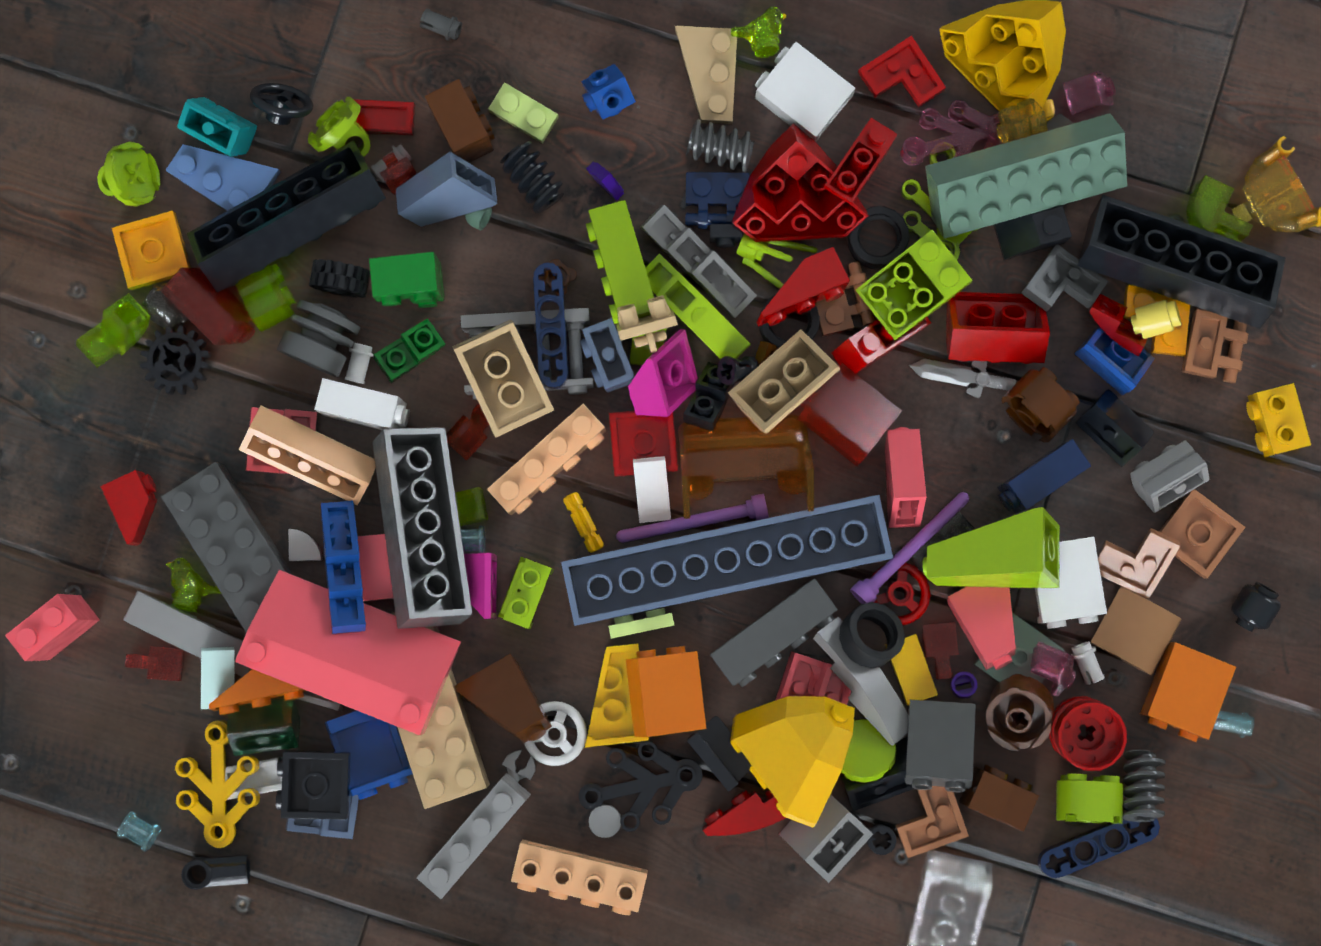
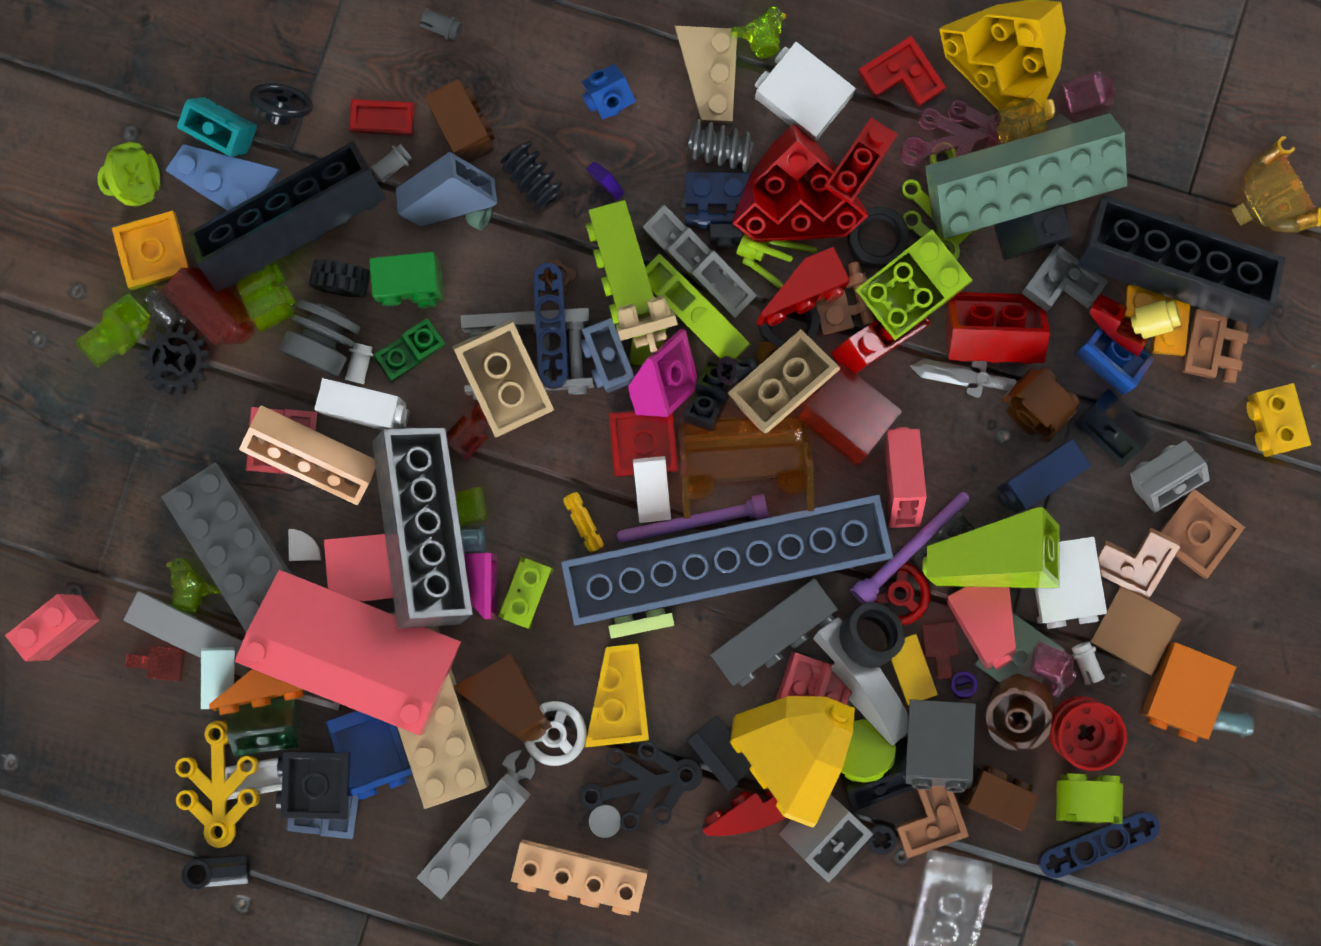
red slope [100,470,157,546] -> none
clear light blue bush [117,811,161,852] -> none
lime tile [308,97,370,157] -> none
blue slope [321,501,366,634] -> none
clear red plate [380,151,417,195] -> none
light nougat brick [487,403,606,515] -> none
yellowish green plate [488,82,559,144] -> none
orange brick [626,646,706,737] -> none
dark grey piece [1123,750,1166,822] -> none
clear neon green brick [1186,175,1253,242] -> none
black head [1231,582,1281,632] -> none

